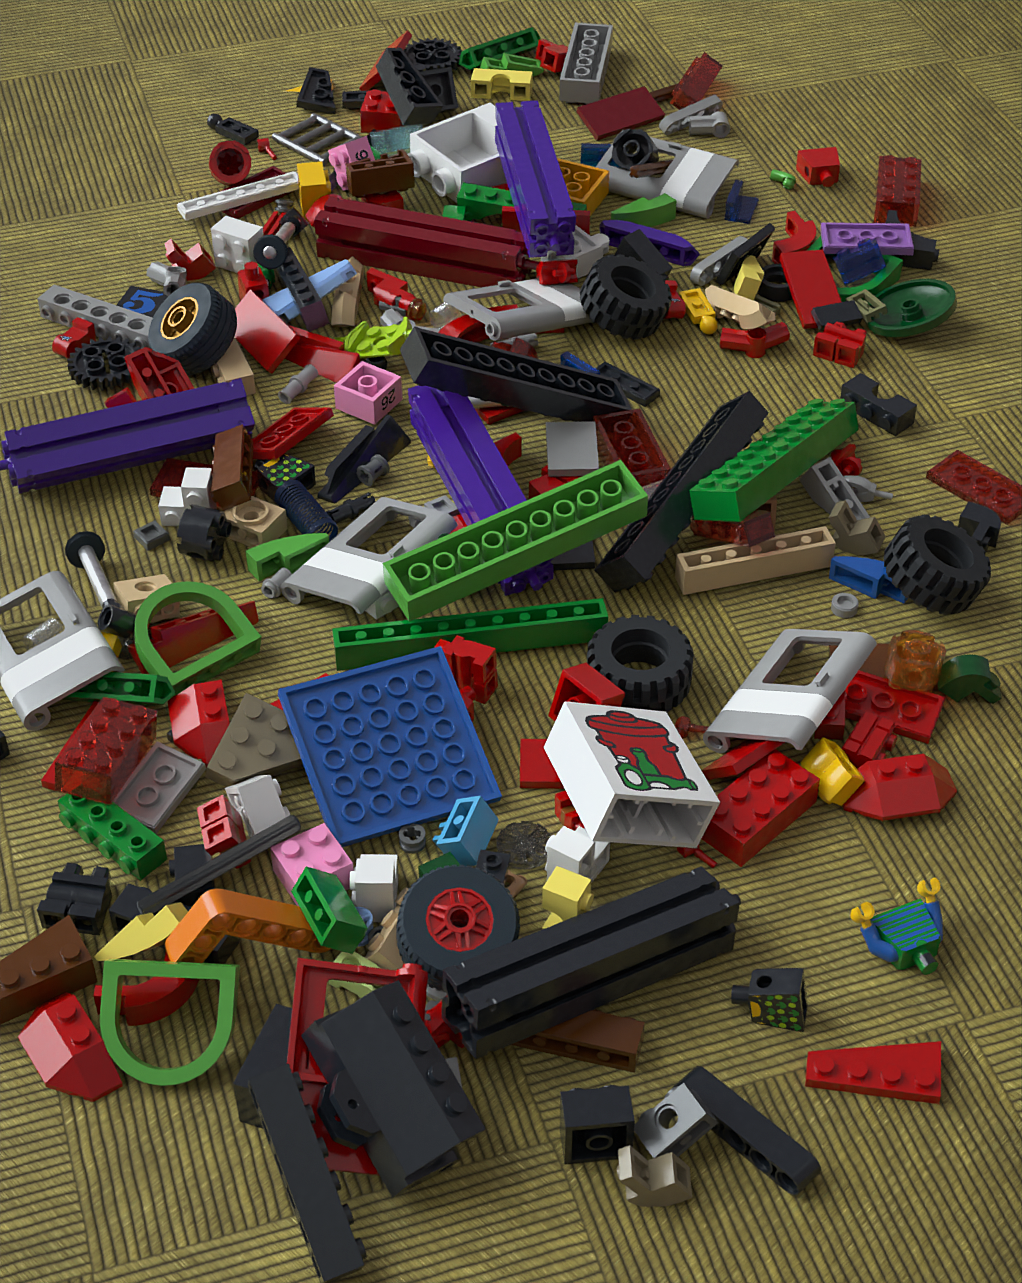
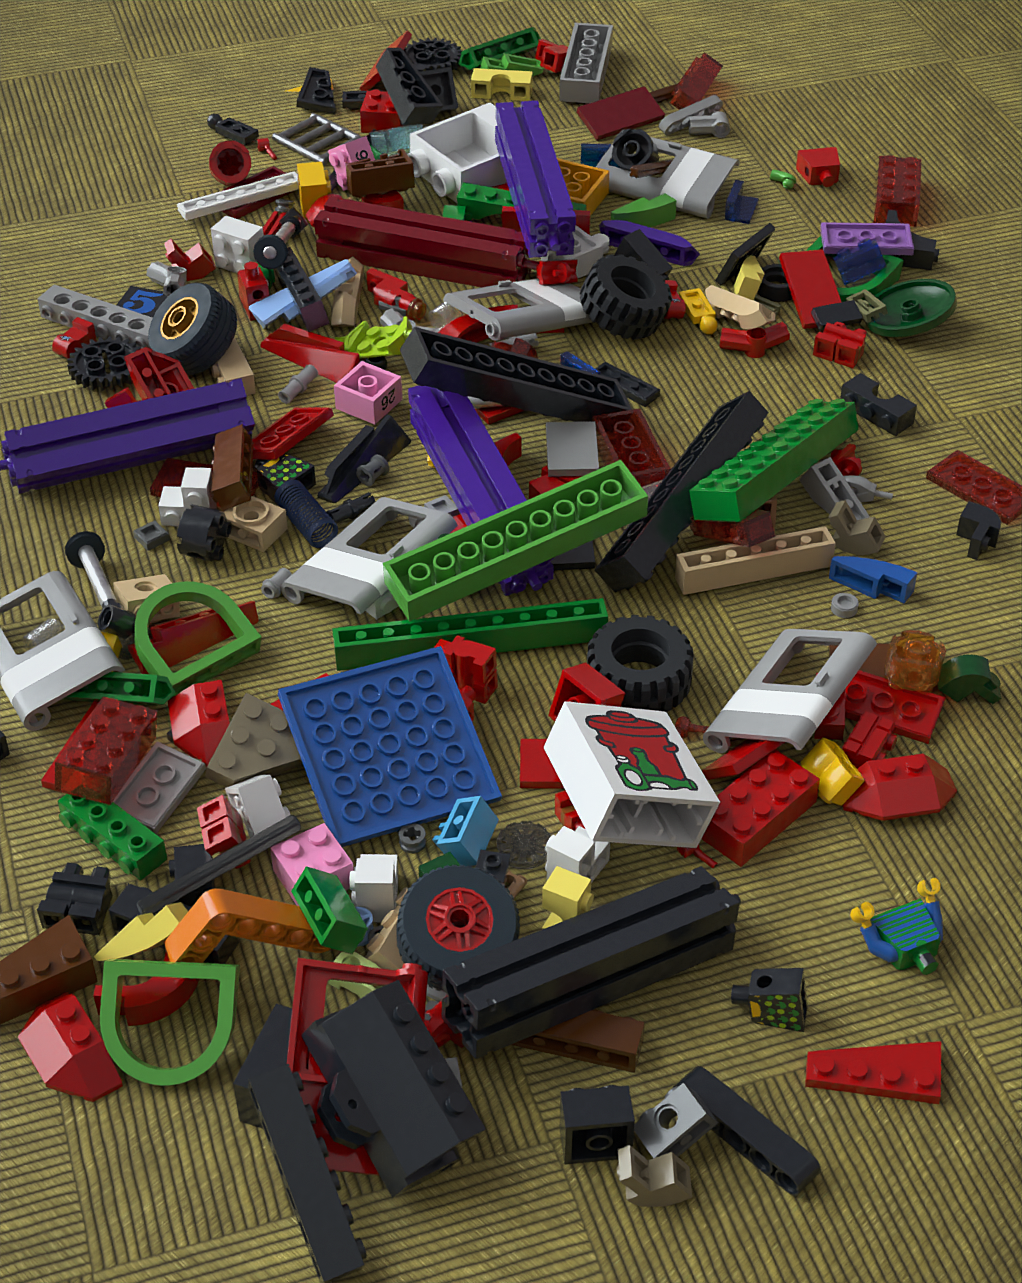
tile [235,290,301,374] -> none
bright green slope [245,533,329,581] -> none
light grey beam [690,236,748,286] -> none
red arch [772,211,816,264] -> none
black tyre [883,515,991,615] -> none

